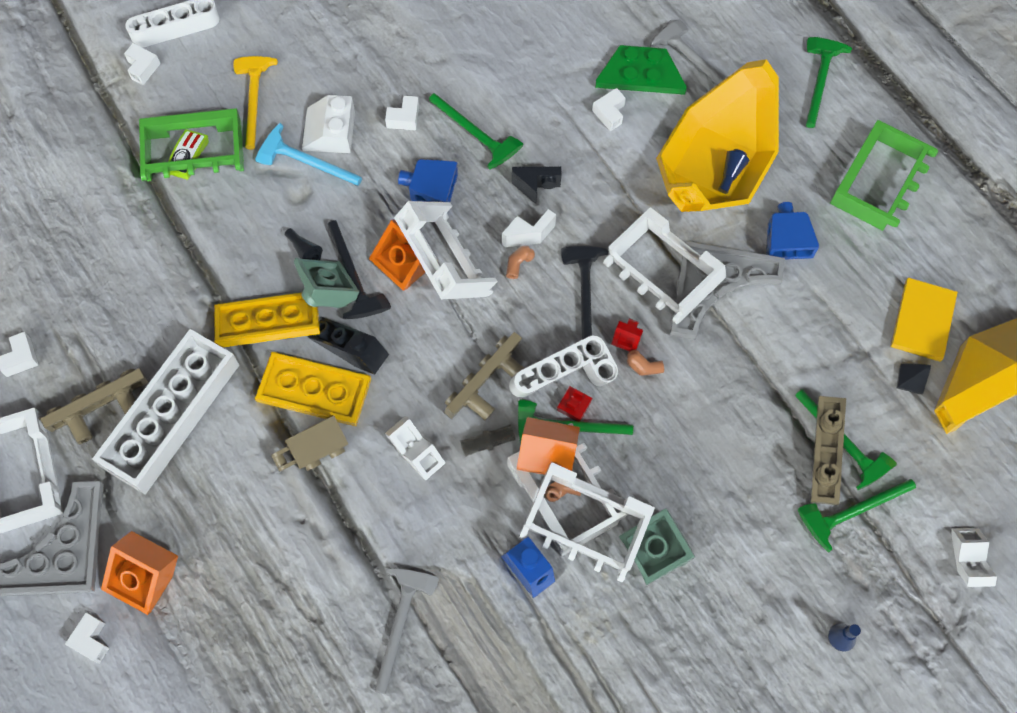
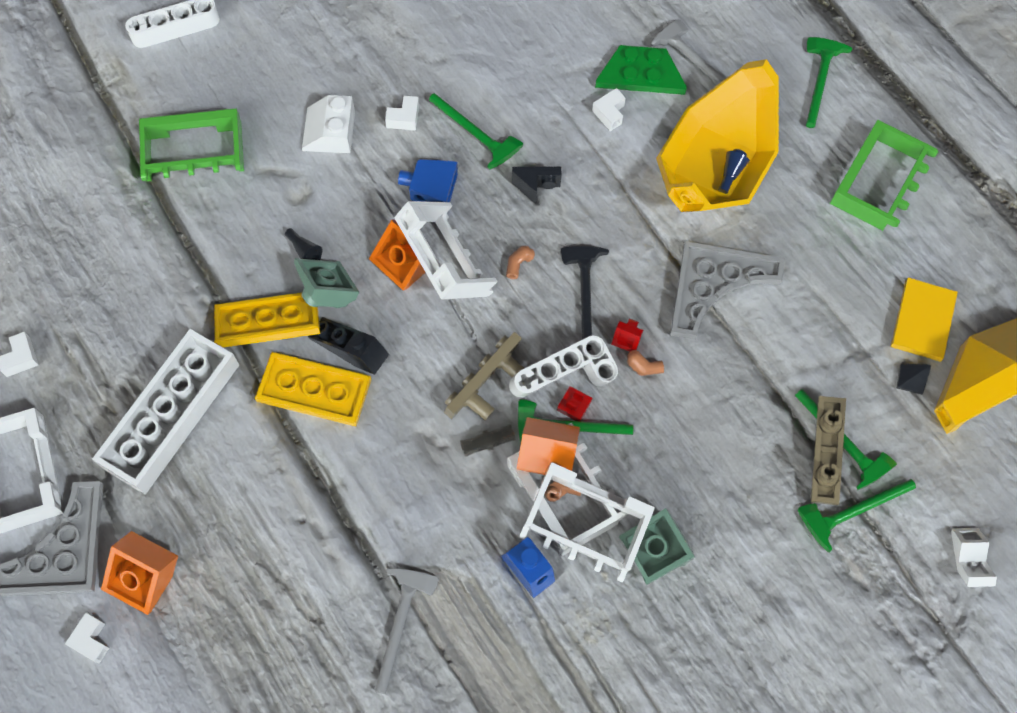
dark tan plate [40,368,149,445] -> none
white piece [124,43,160,85] -> none
slope [168,129,209,180] -> none
yellow piece [233,56,278,150] -> none
medium azure piece [255,123,362,186] -> none
dark tan brick [271,416,348,472] -> none
black piece [328,220,391,319] -> none
white slope [385,416,445,480] -> none
white slope [502,209,556,247] -> none
white hinge [603,207,726,324] -> none
blue torso [766,202,819,260] -> none
dark blue cone [828,623,861,652] -> none

